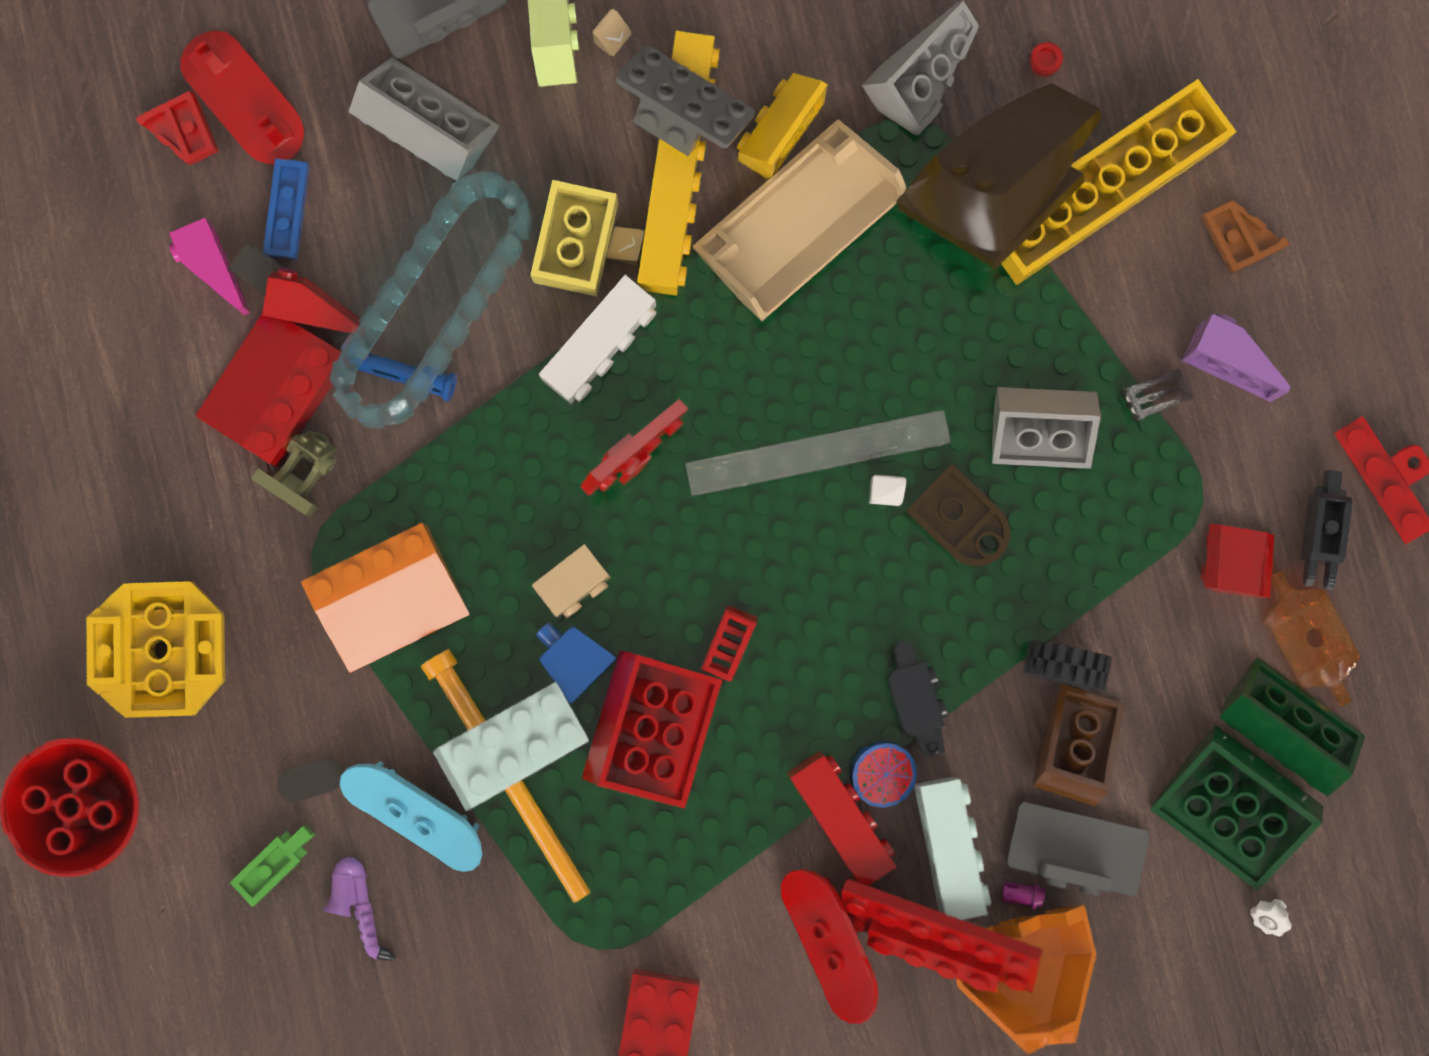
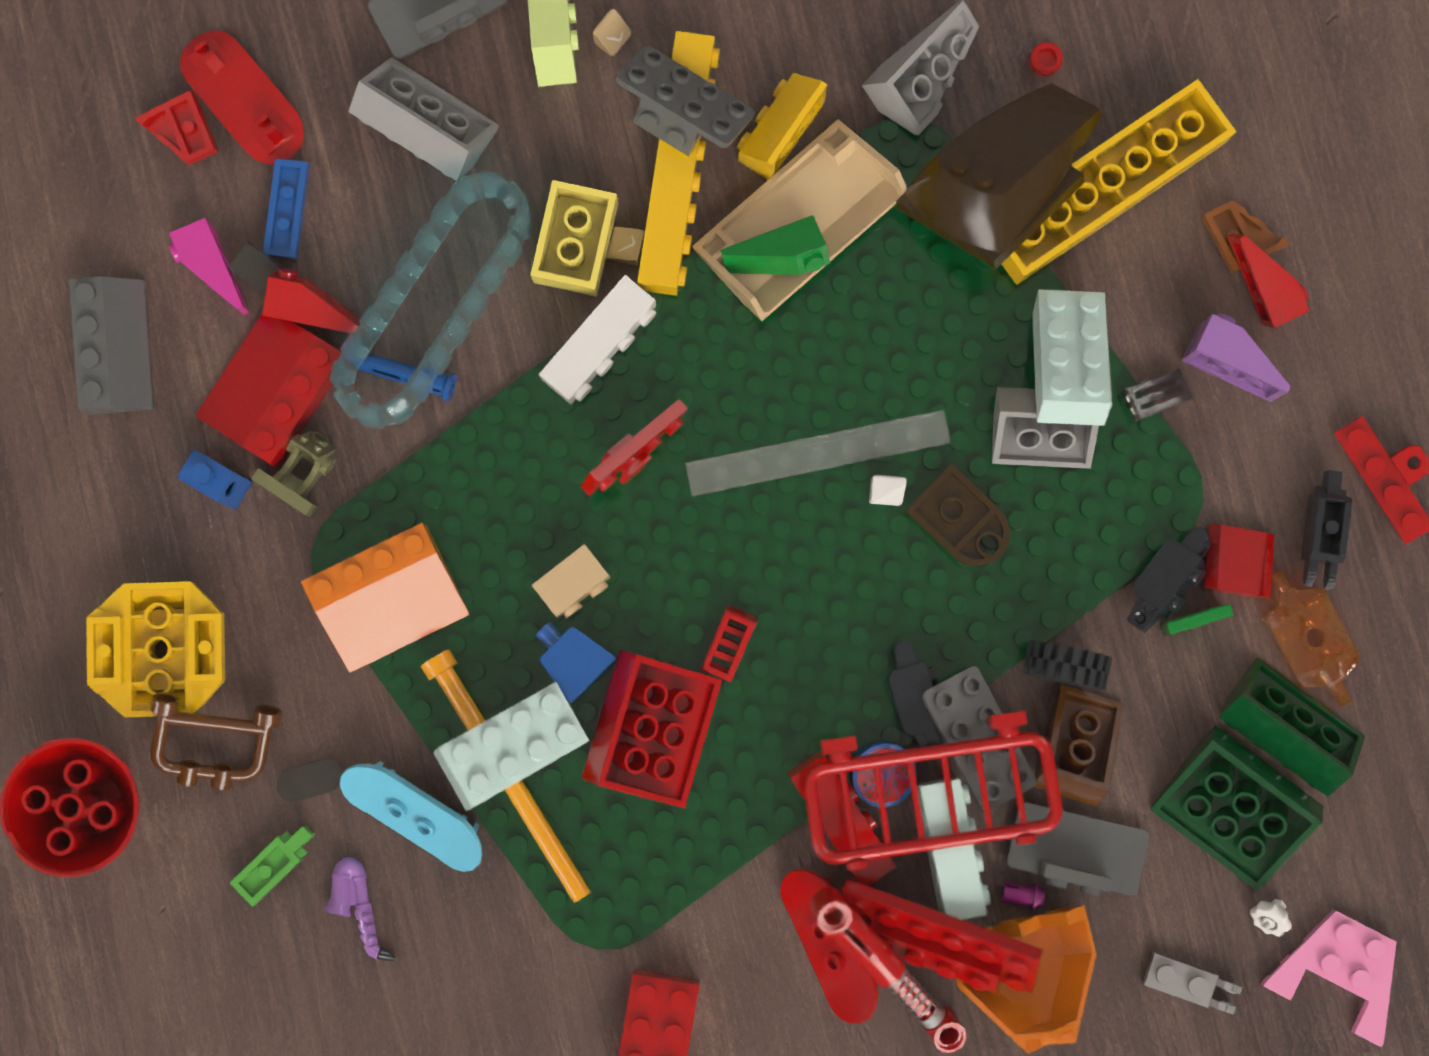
none -> dark grey slope [69,276,155,415]
none -> reddish brown bar [150,693,282,790]
none -> blue torso [177,449,253,510]
none -> green slope [720,215,830,275]
none -> red bar [804,711,1062,870]
none -> red piece [810,887,966,1053]
none -> dark grey bracket [922,666,1036,813]
none -> light aqua brick [1032,289,1112,426]
none -> black hinge [1127,527,1211,633]
none -> light grey hinge [1142,952,1243,1015]
none -> green tile [1160,603,1234,636]
none -> red slope [1227,233,1309,328]
none -> bright pink wing [1260,909,1397,1047]

